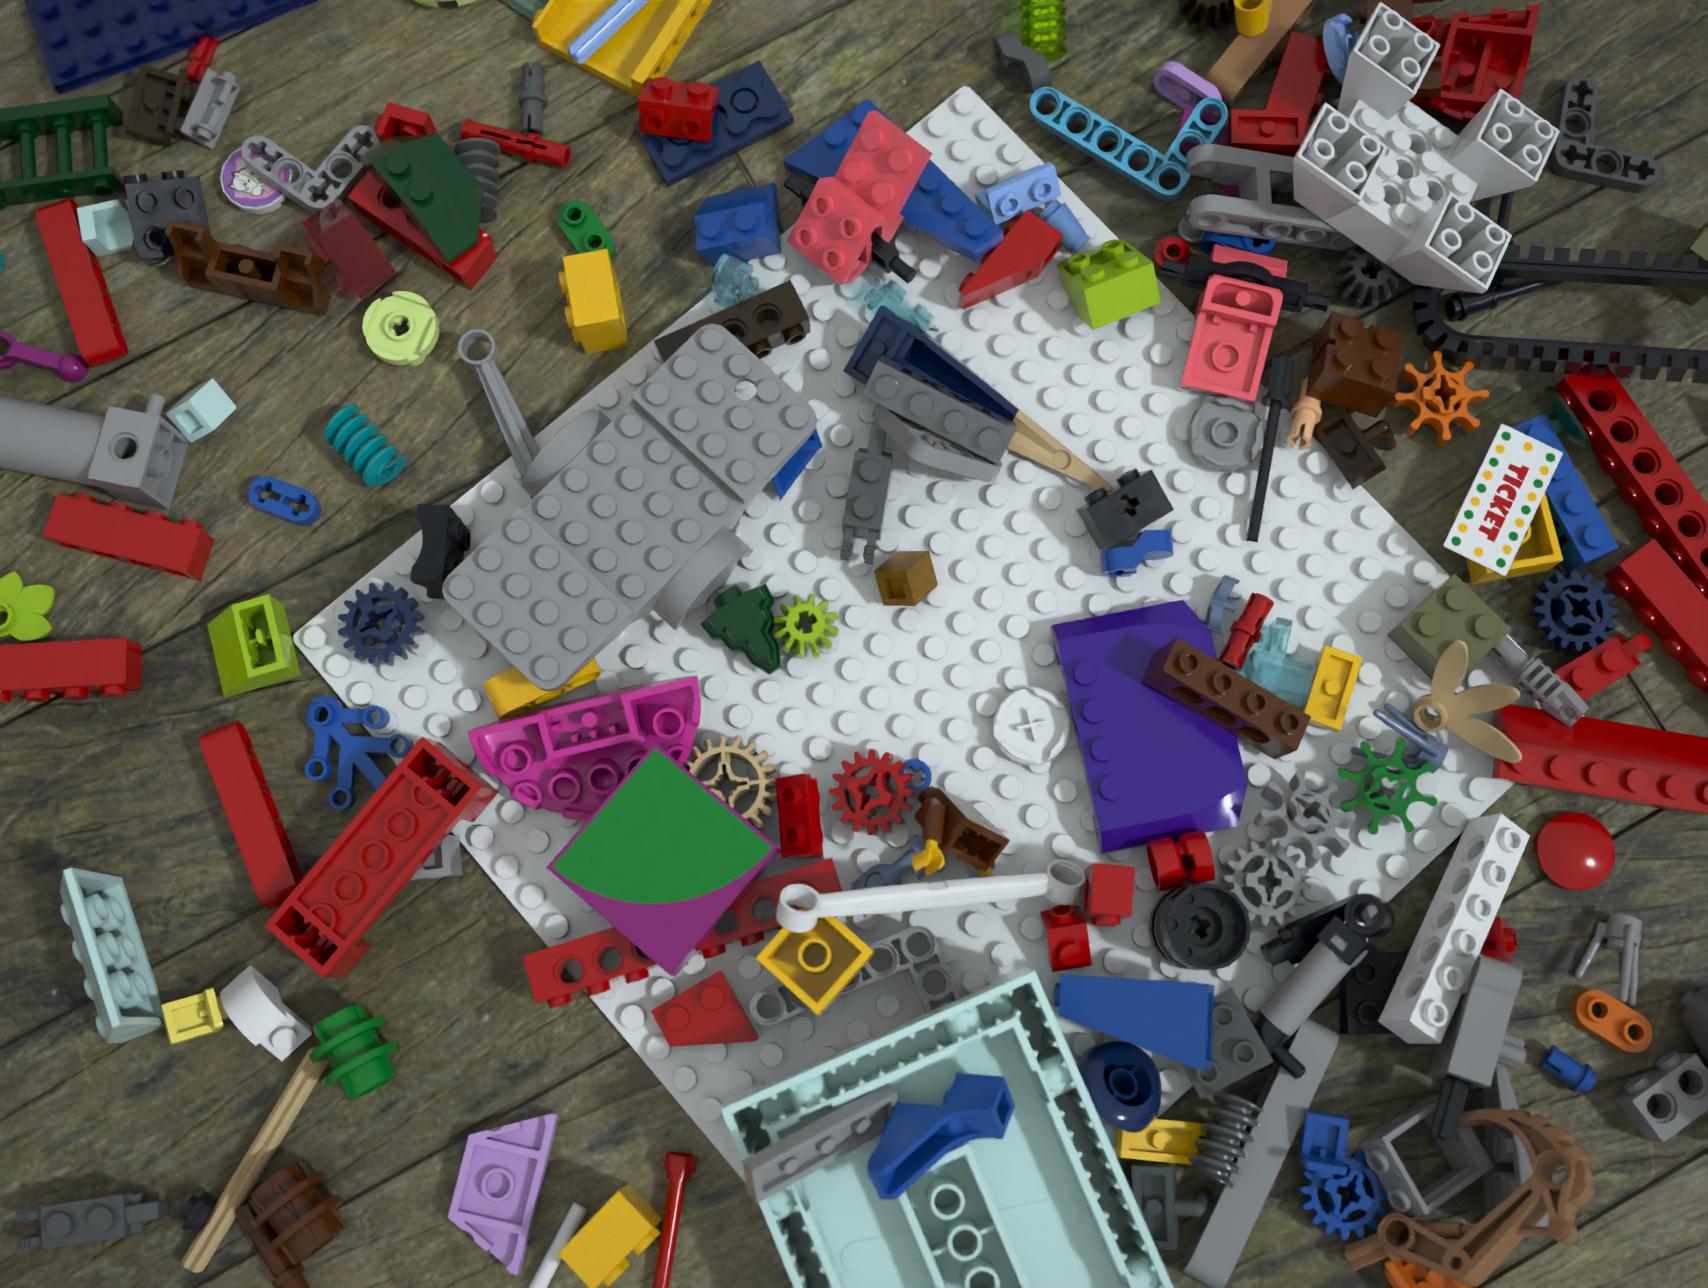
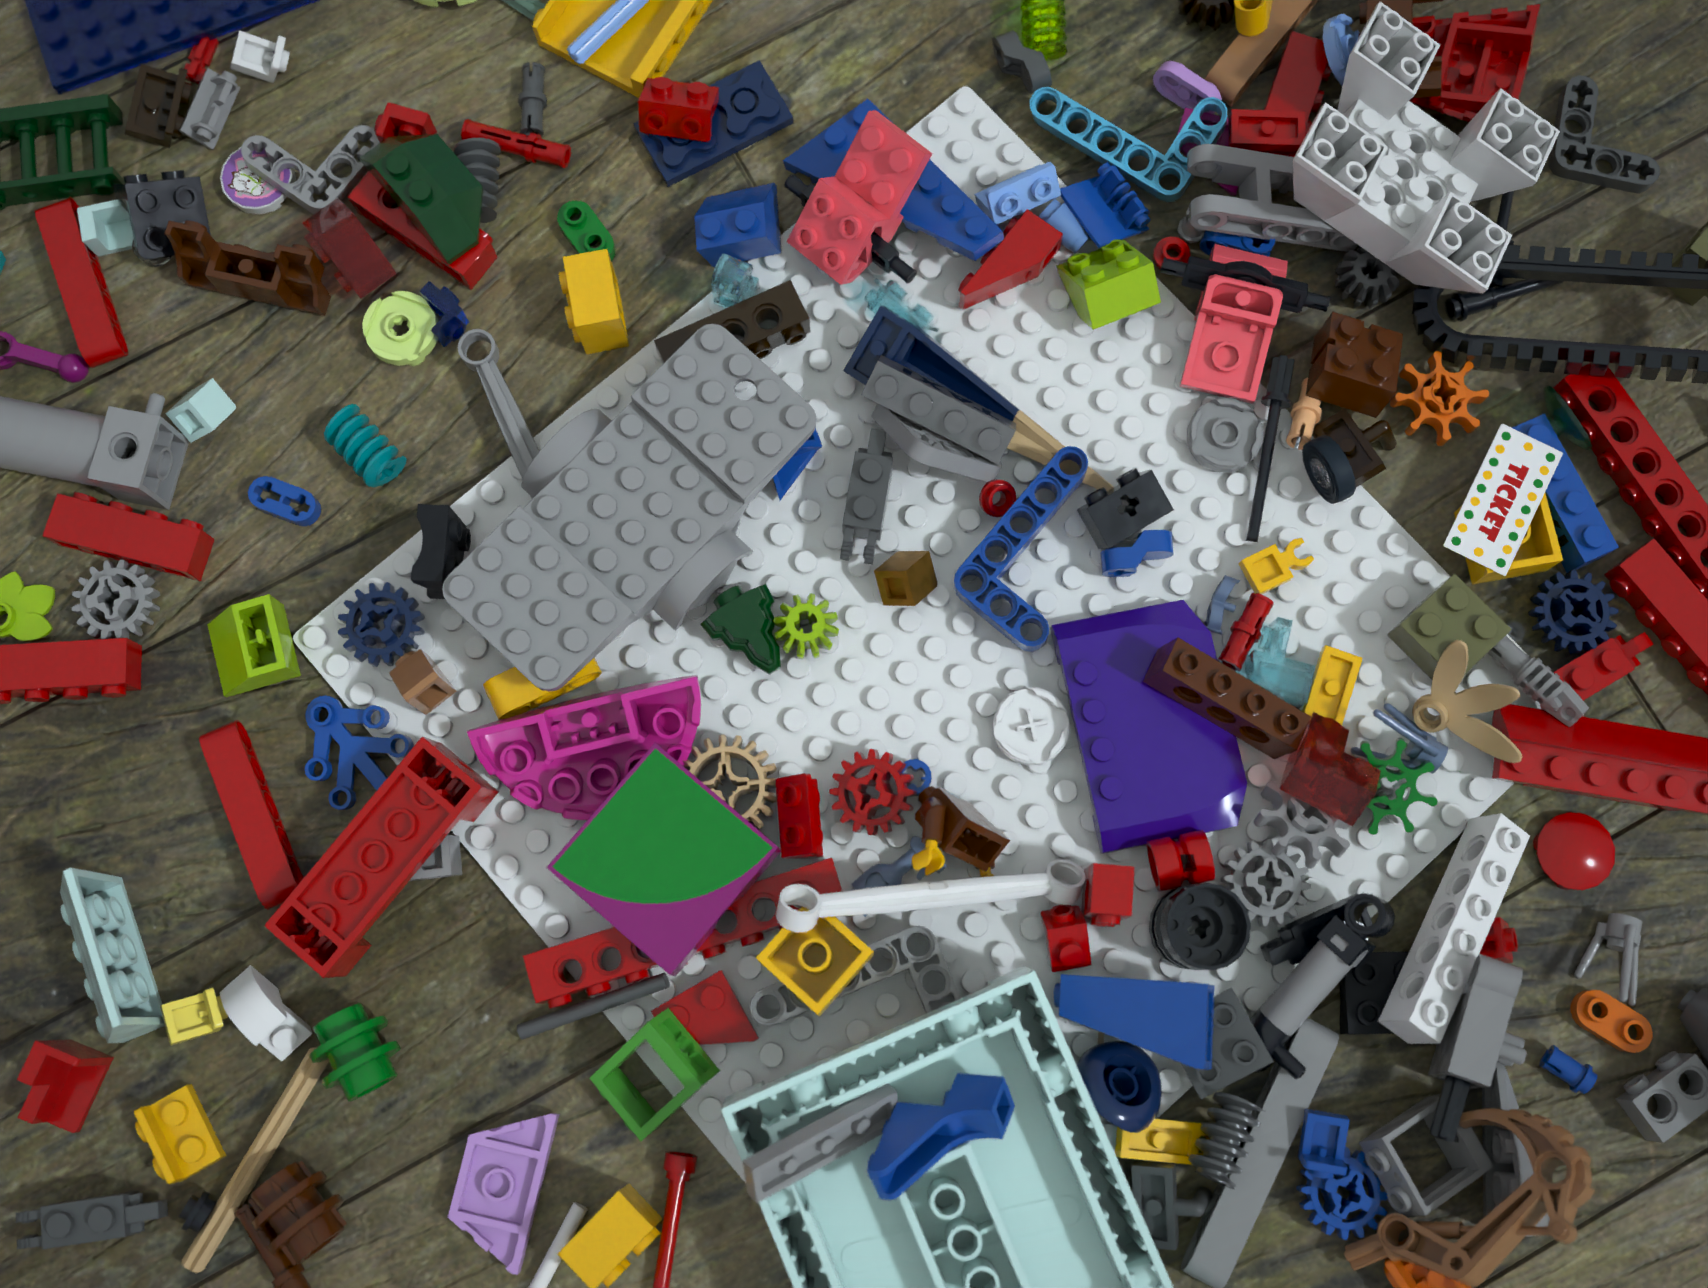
none -> red panel [17,1040,114,1133]
none -> light grey gear [71,559,161,639]
none -> yellow bracket [134,1084,226,1184]
none -> white bracket [230,30,290,83]
none -> medium nougat slope [389,649,457,715]
none -> clear blue bracket [419,281,469,347]
none -> dark grey bar [517,972,670,1040]
none -> bright green window [589,1008,720,1141]
none -> blue beam [954,446,1088,652]
none -> red plate [979,479,1017,517]
none -> blue hinge [1060,162,1151,248]
none -> yellow plate [1239,538,1314,594]
none -> clear red brick [1279,712,1381,826]
none -> black bush [1302,435,1356,504]

